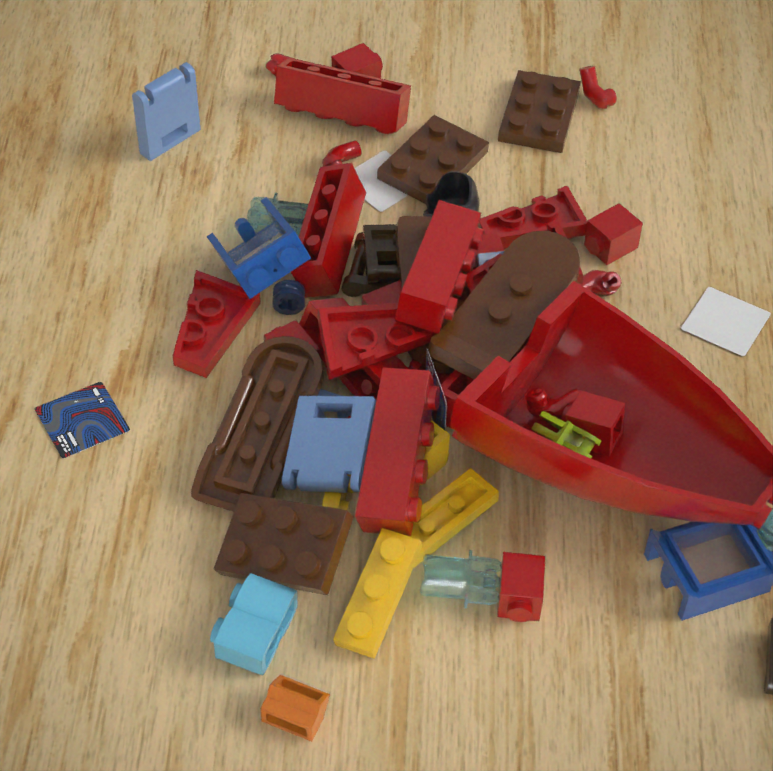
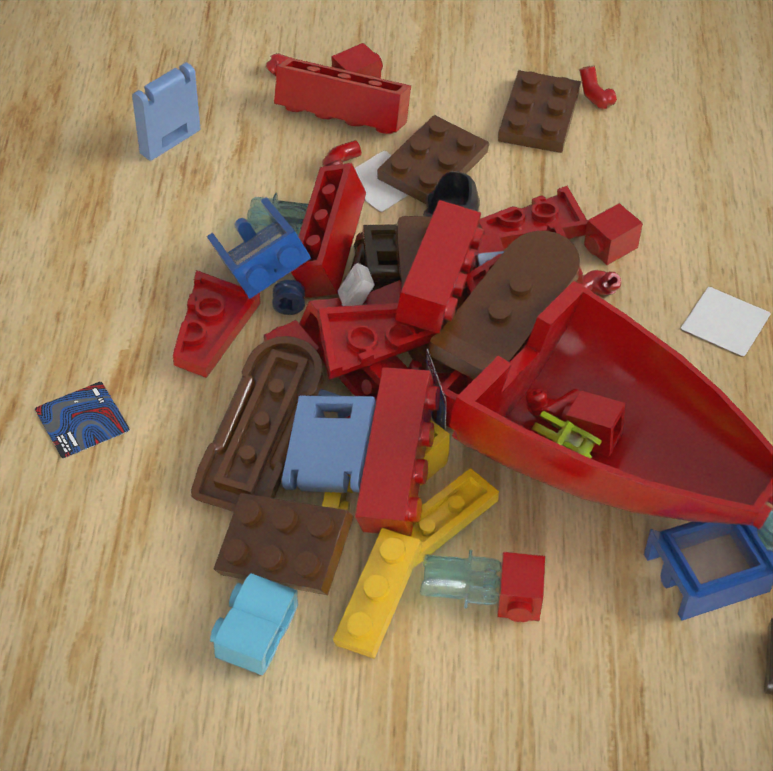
orange piece [260,675,330,742] -> none
none -> white tile [338,263,375,306]

